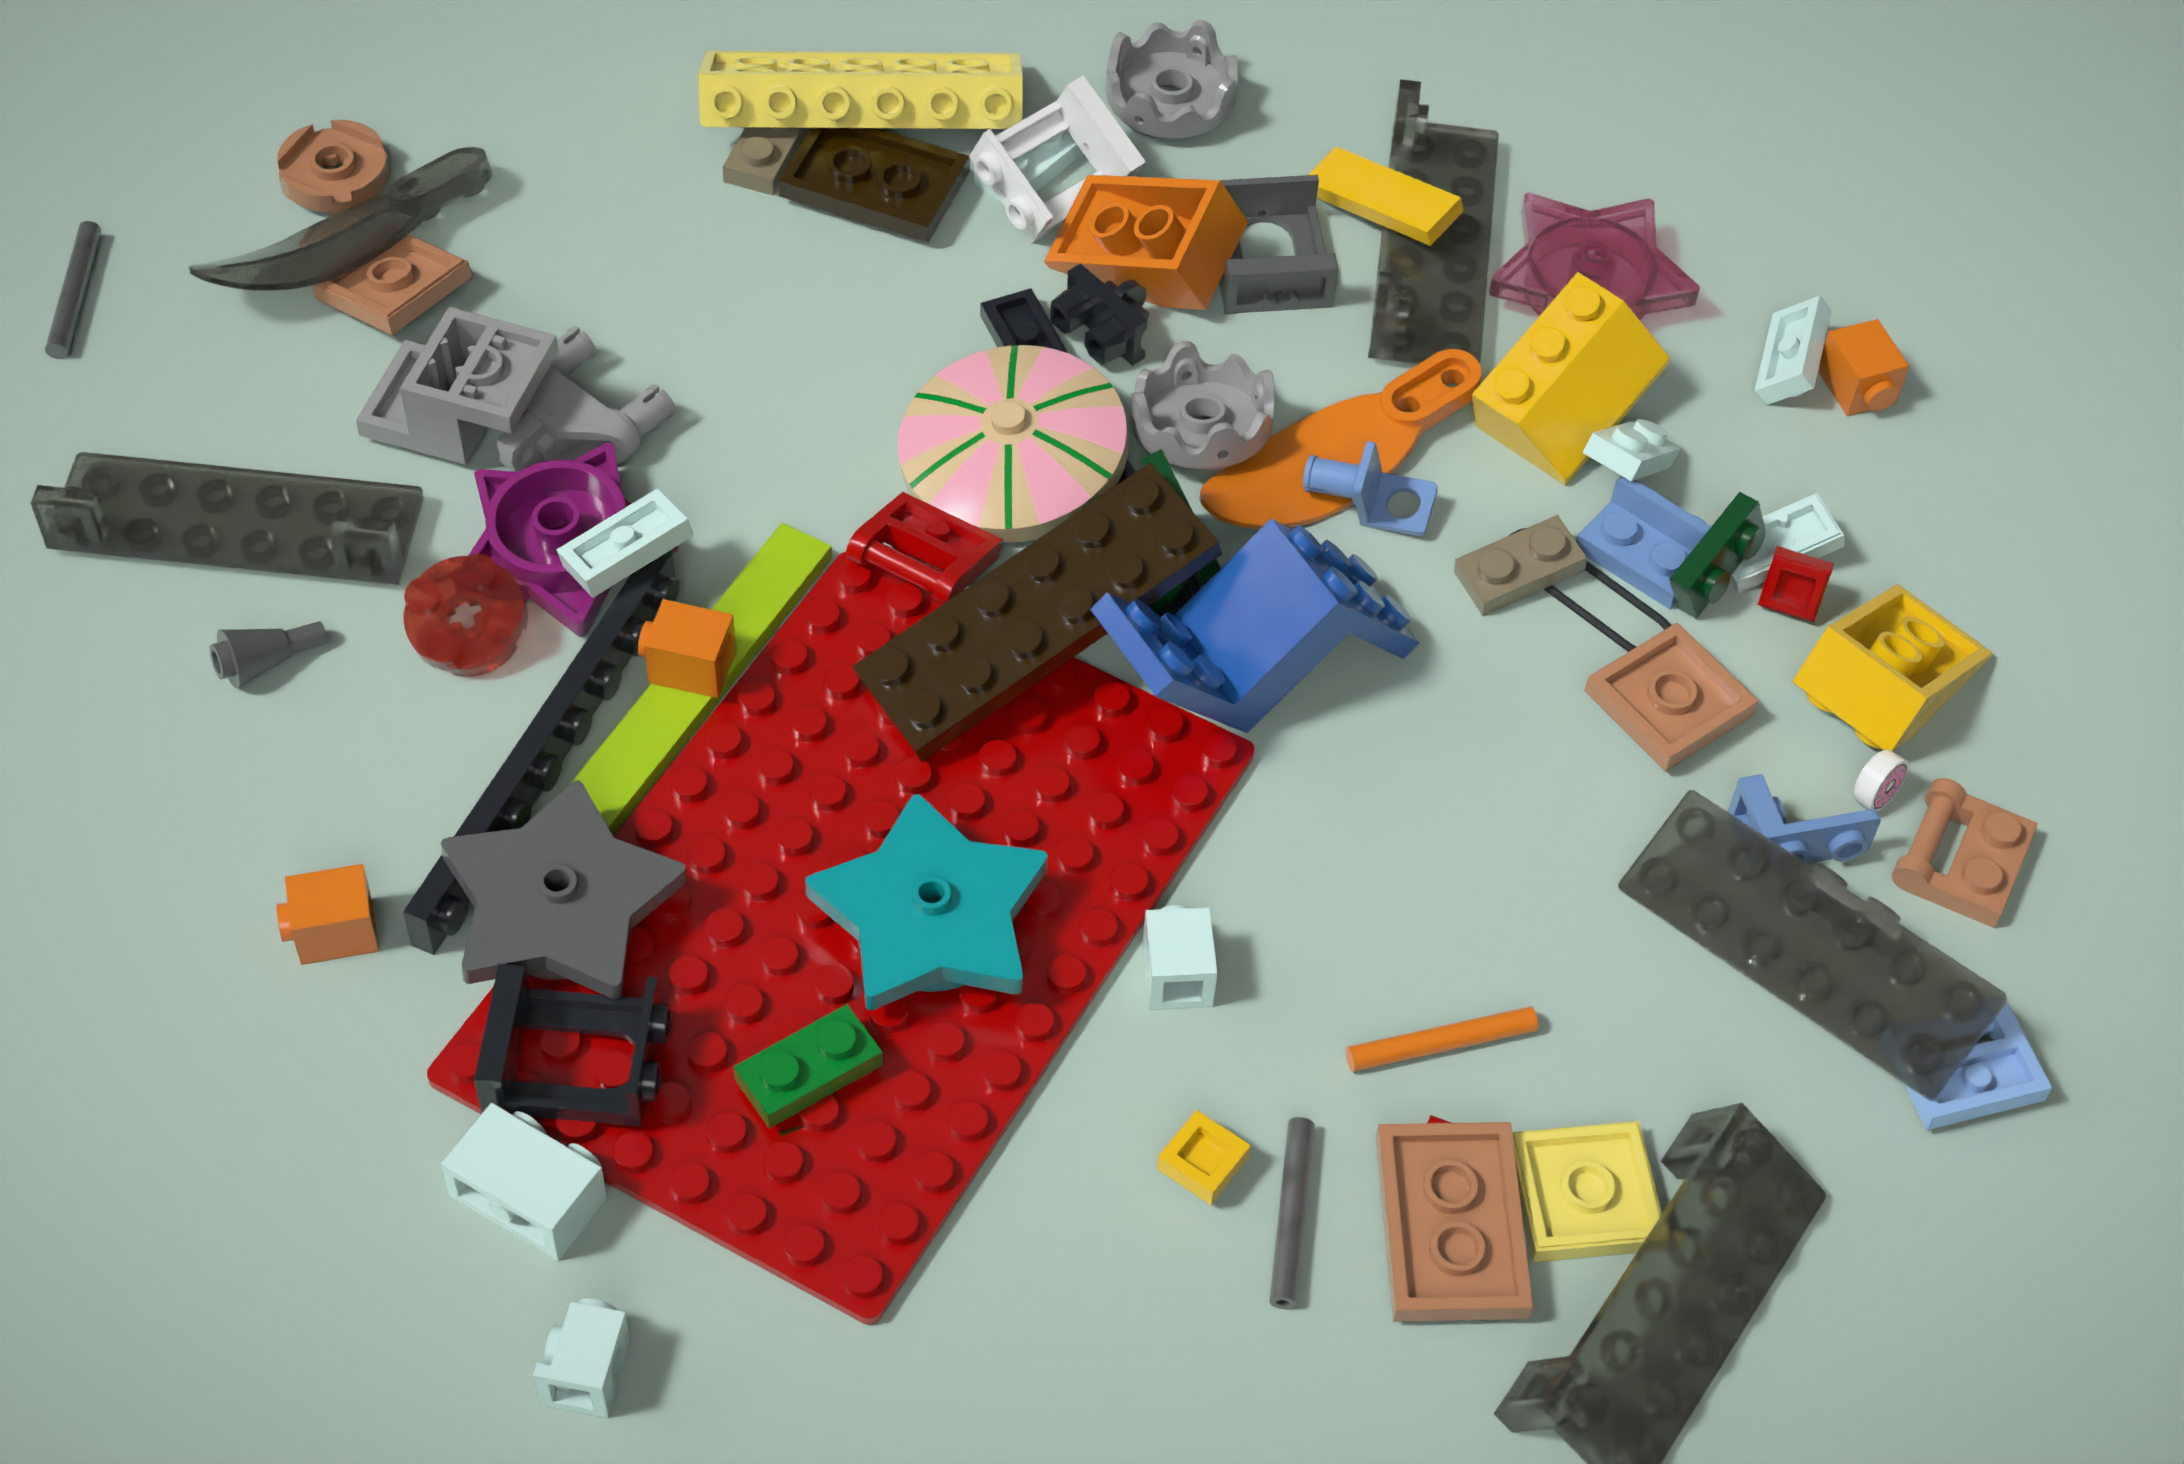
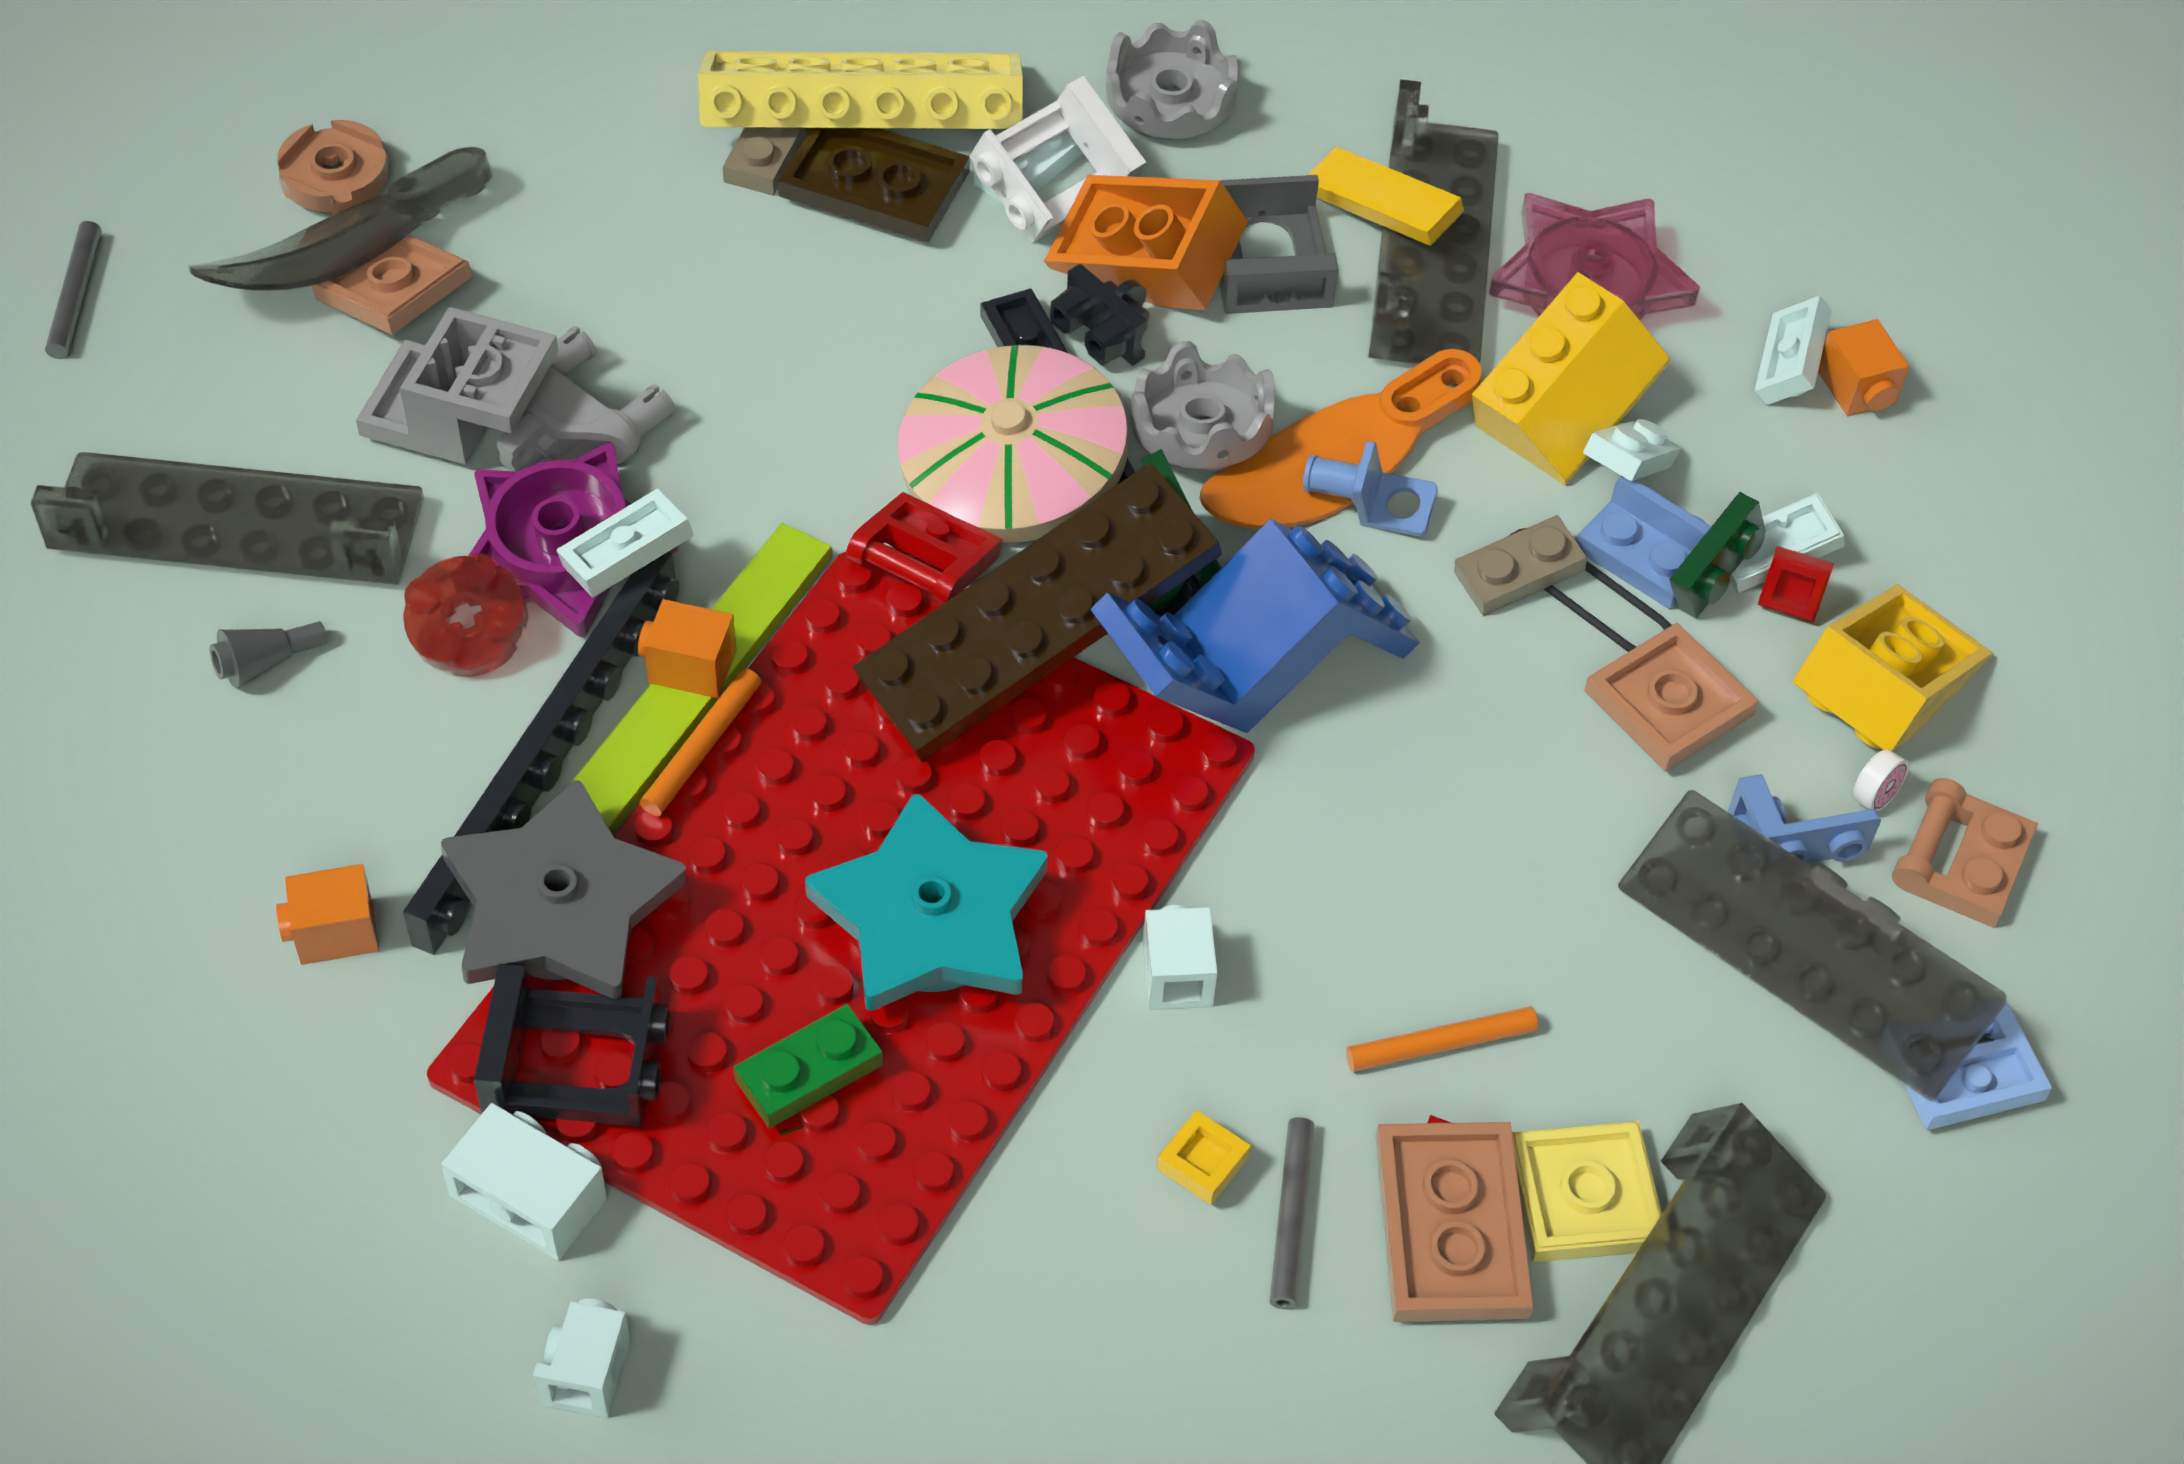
none -> orange bar [640,668,761,816]

